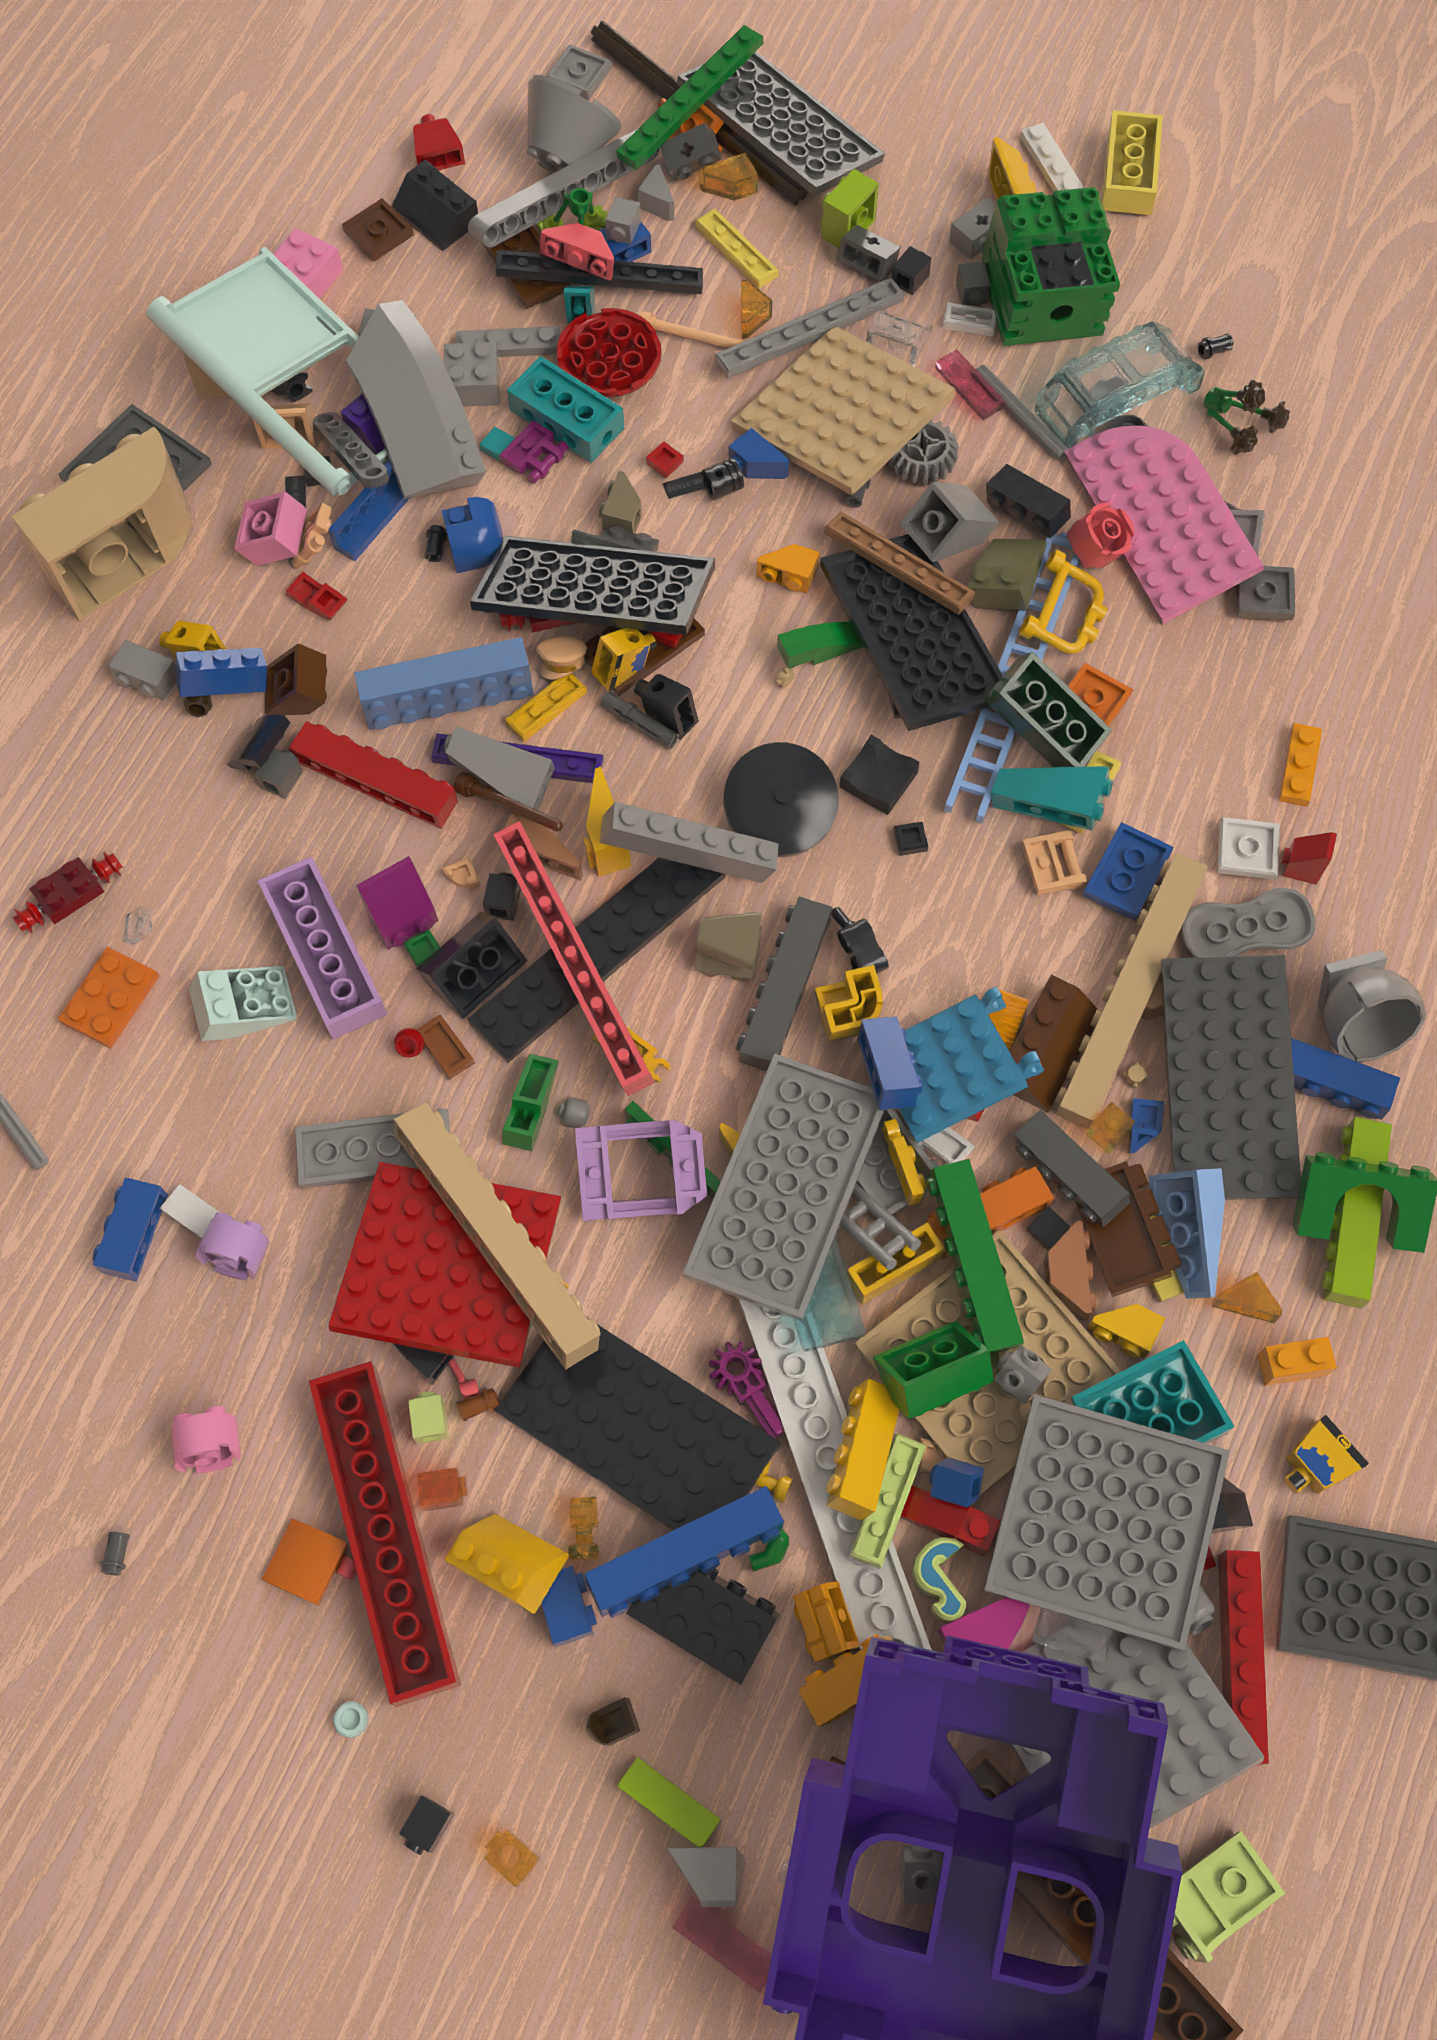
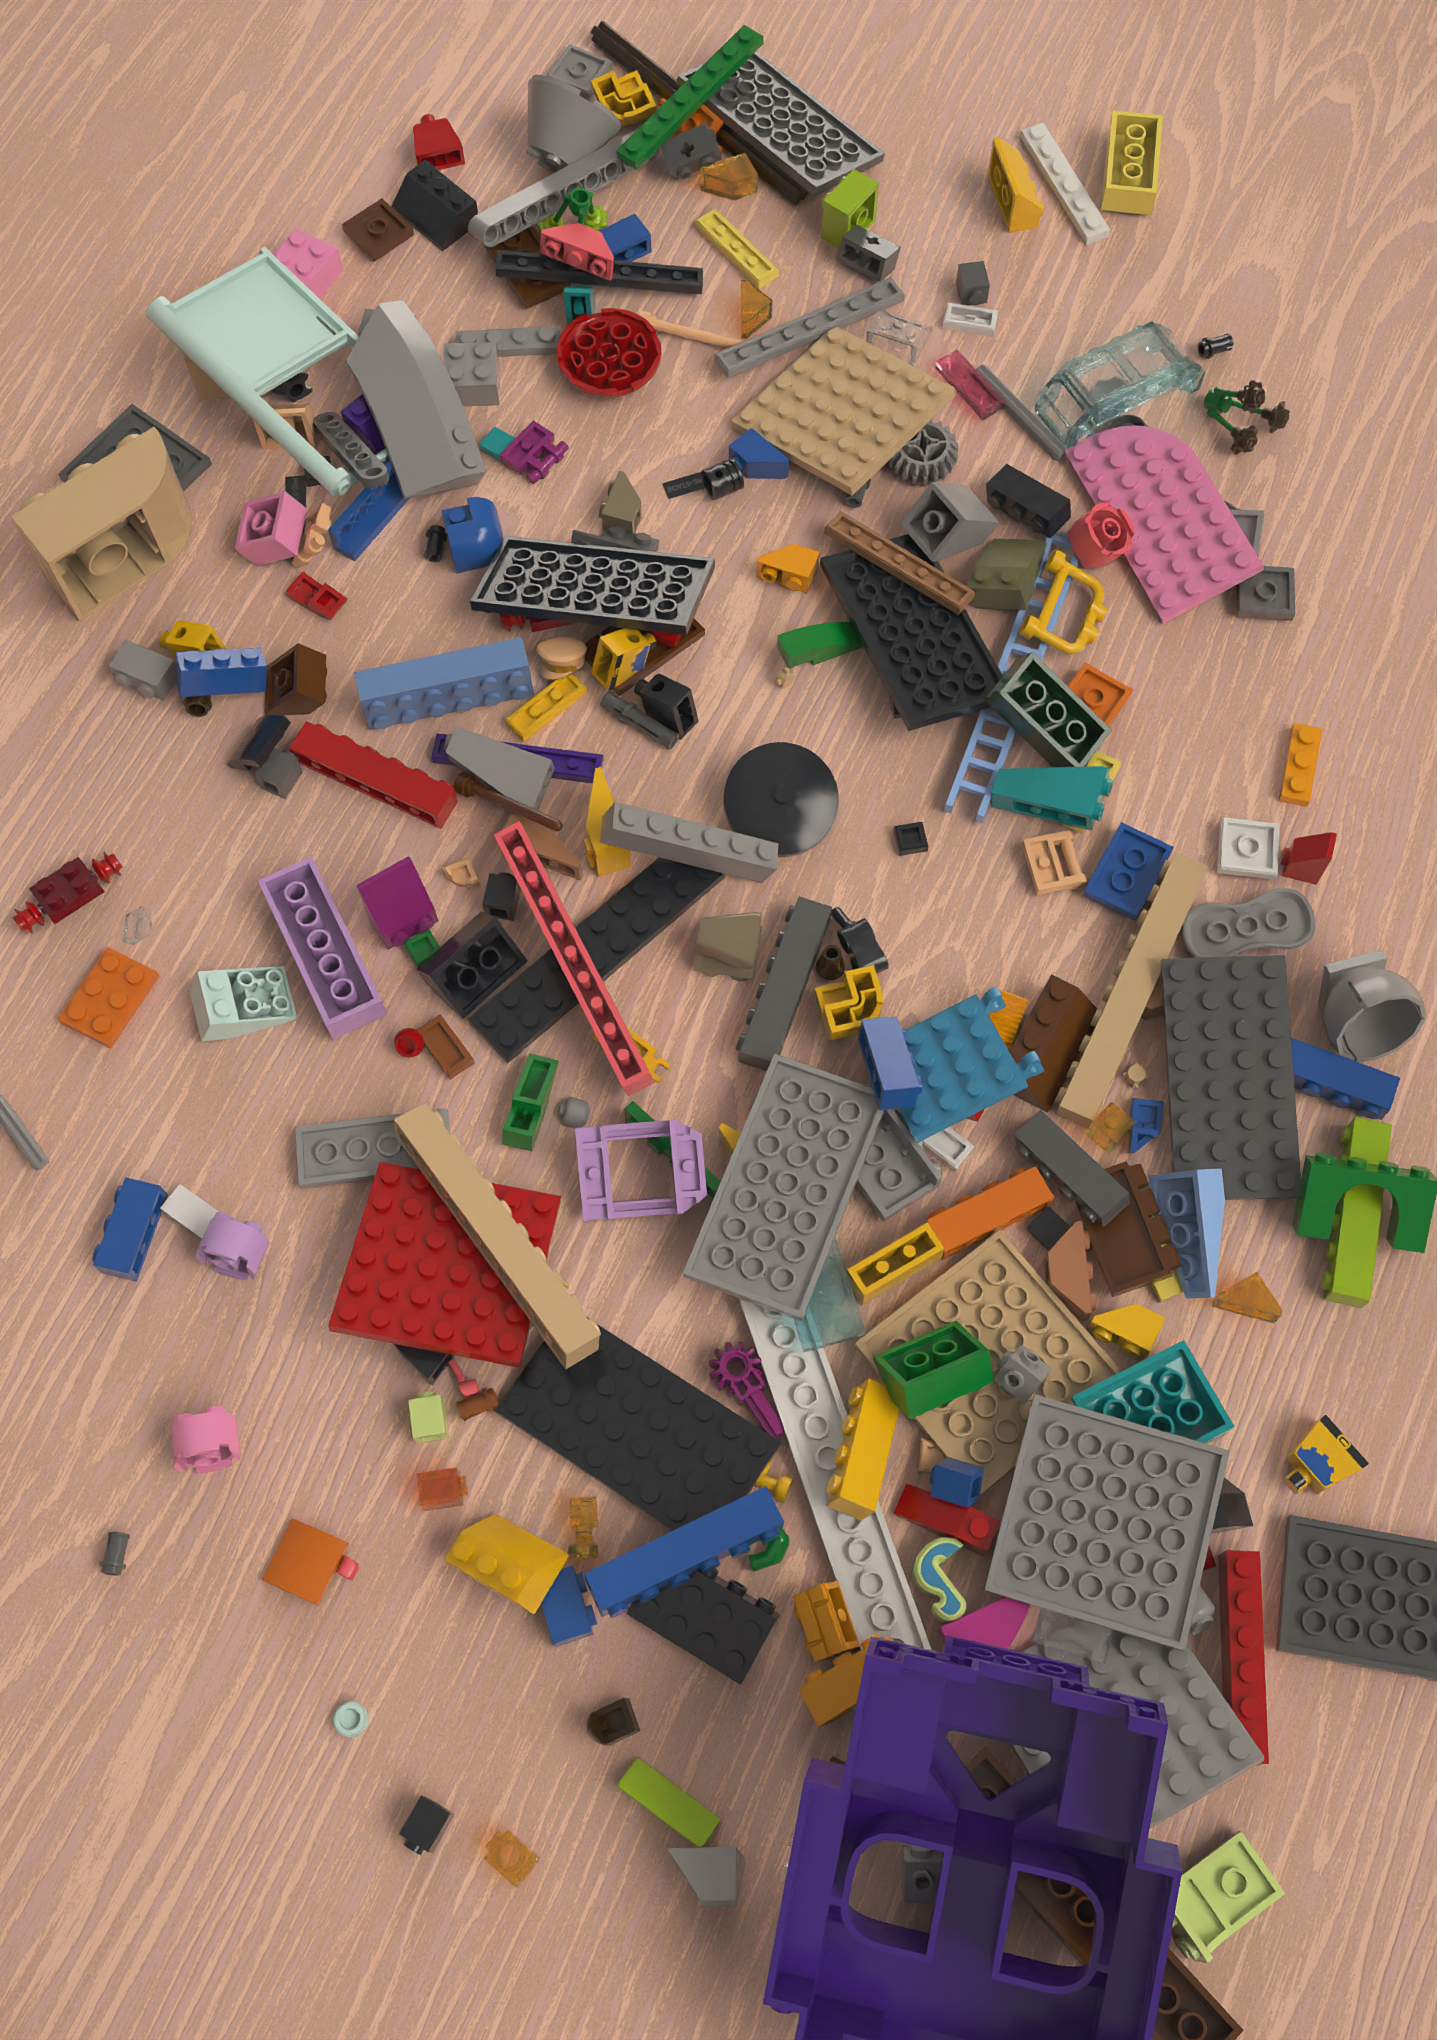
red brick [309,1361,461,1707] -> none
teal brick [507,356,625,463] -> none
light grey brick [606,197,641,244] -> none
light grey slope [638,164,674,221] -> none
red plate [646,441,684,478] -> none
clear pink plate [672,1896,772,1992] -> none
black brick [840,735,920,815] -> none
light grey bar [840,1183,921,1270] -> none
yellowish green tile [849,1433,926,1569] -> none
yellow plate [881,1119,926,1206] -> none
black brick [892,246,932,295] -> none
green brick [926,1159,1024,1354] -> none
light grey brick [949,197,995,259] -> none
green piece [981,187,1120,346] -> none
light orange brick [1257,1336,1337,1386] -> none
none -> yellow brick [591,70,657,127]
none -> dark brown cone [816,945,845,980]

